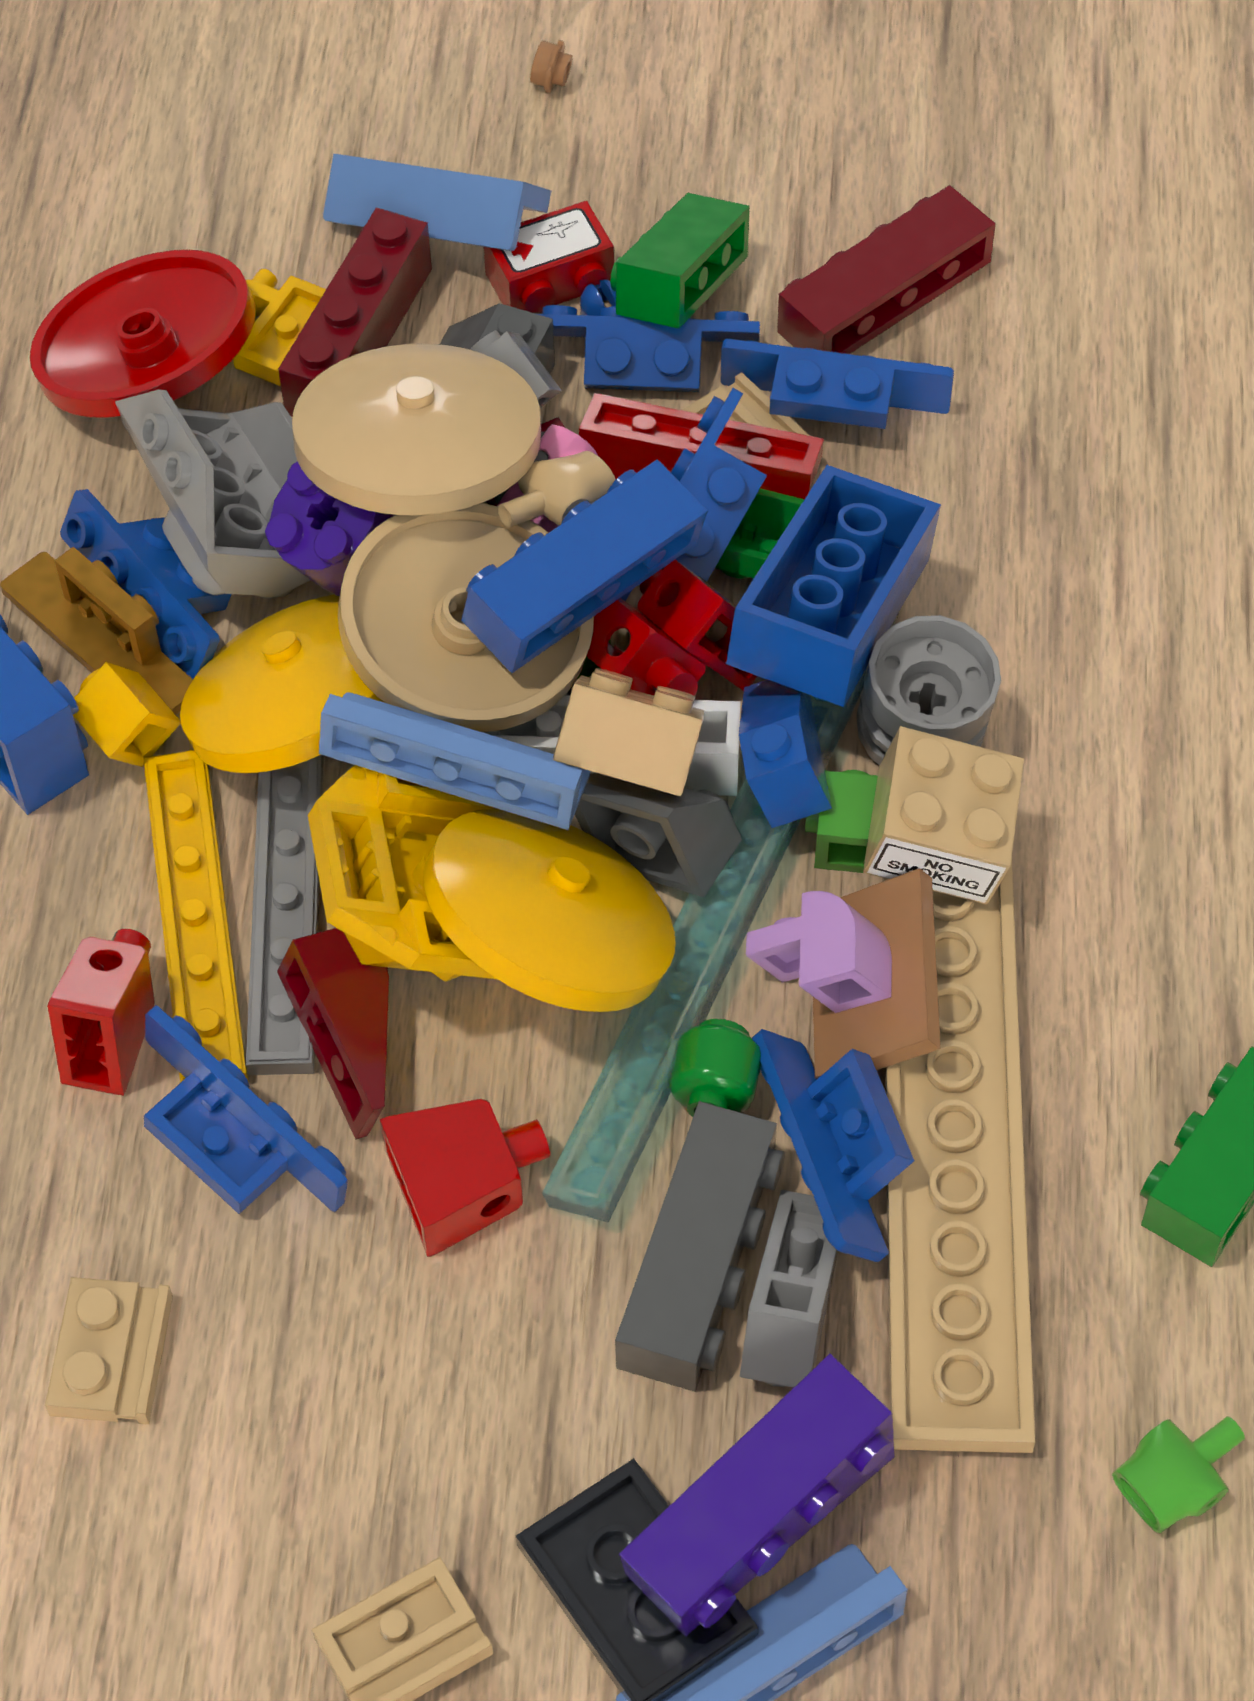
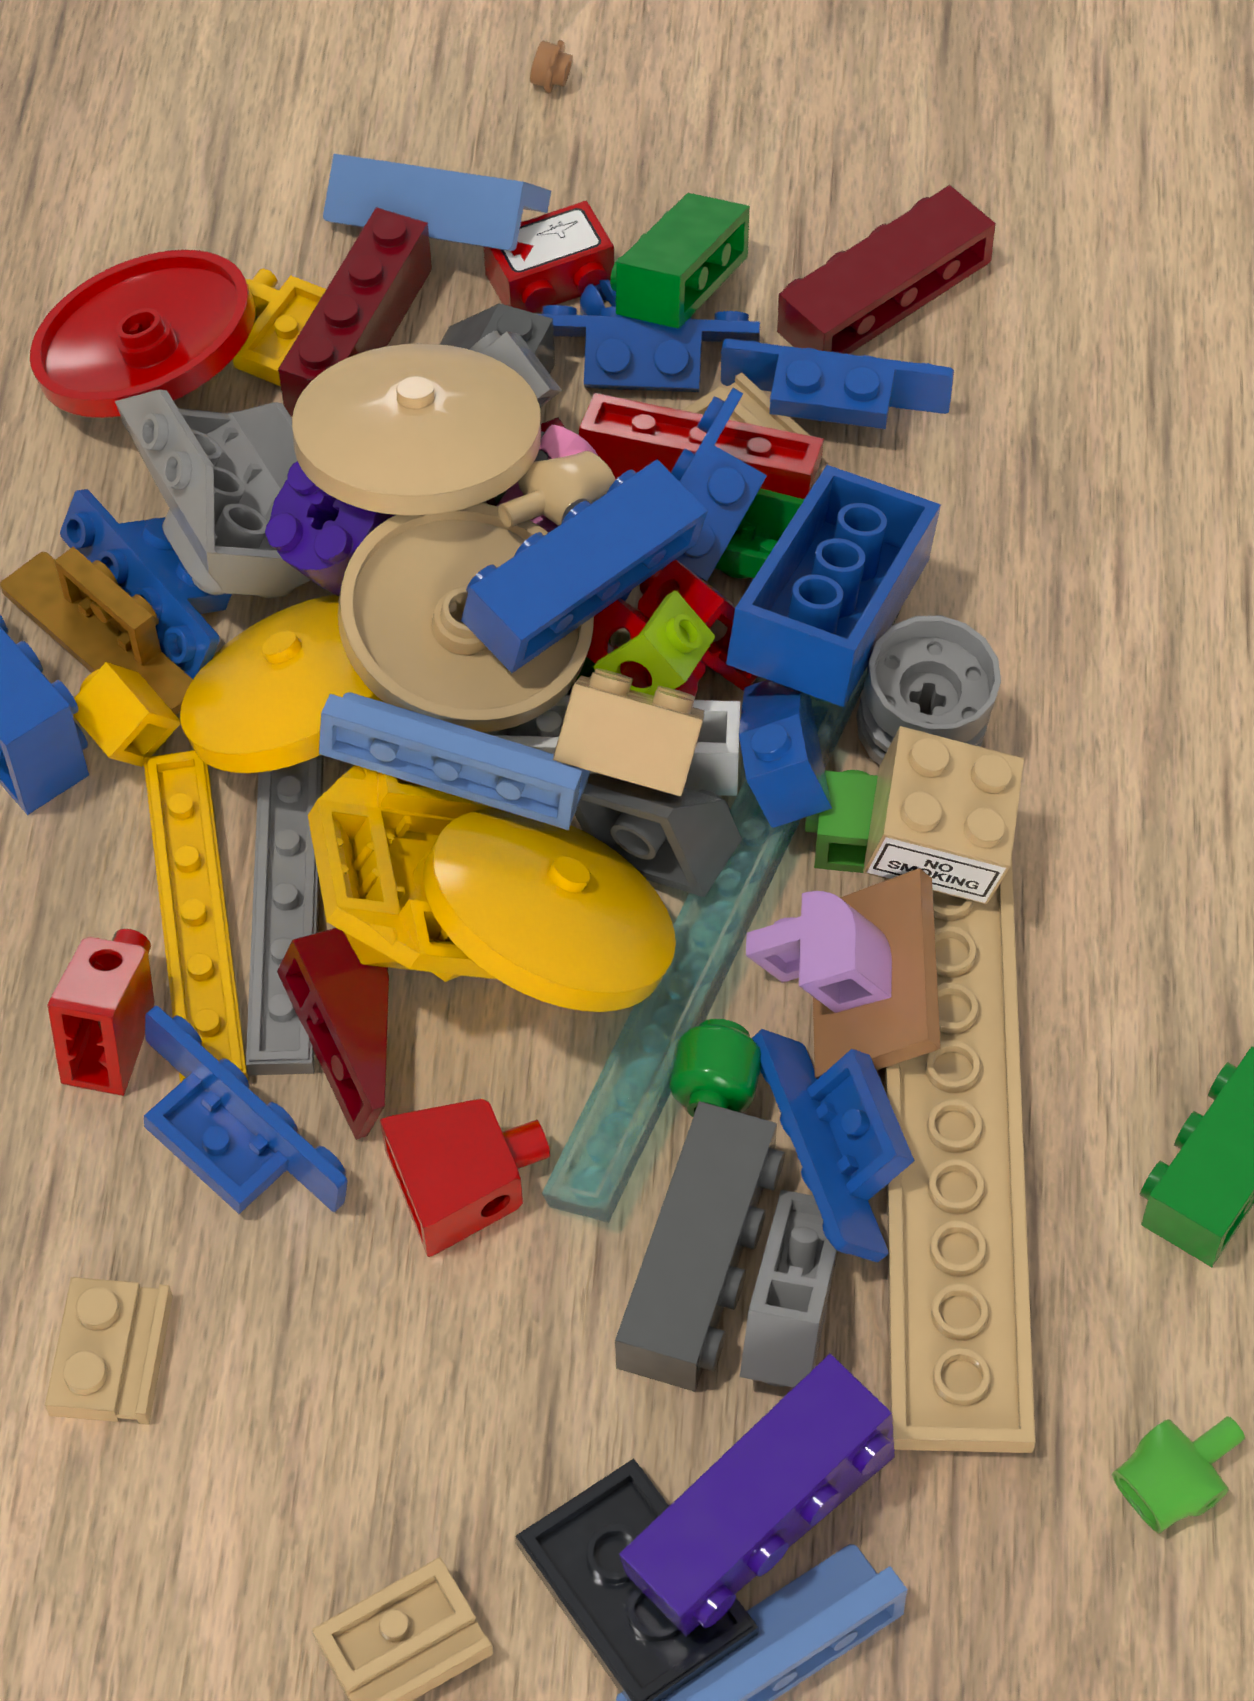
none -> lime bracket [594,591,715,696]

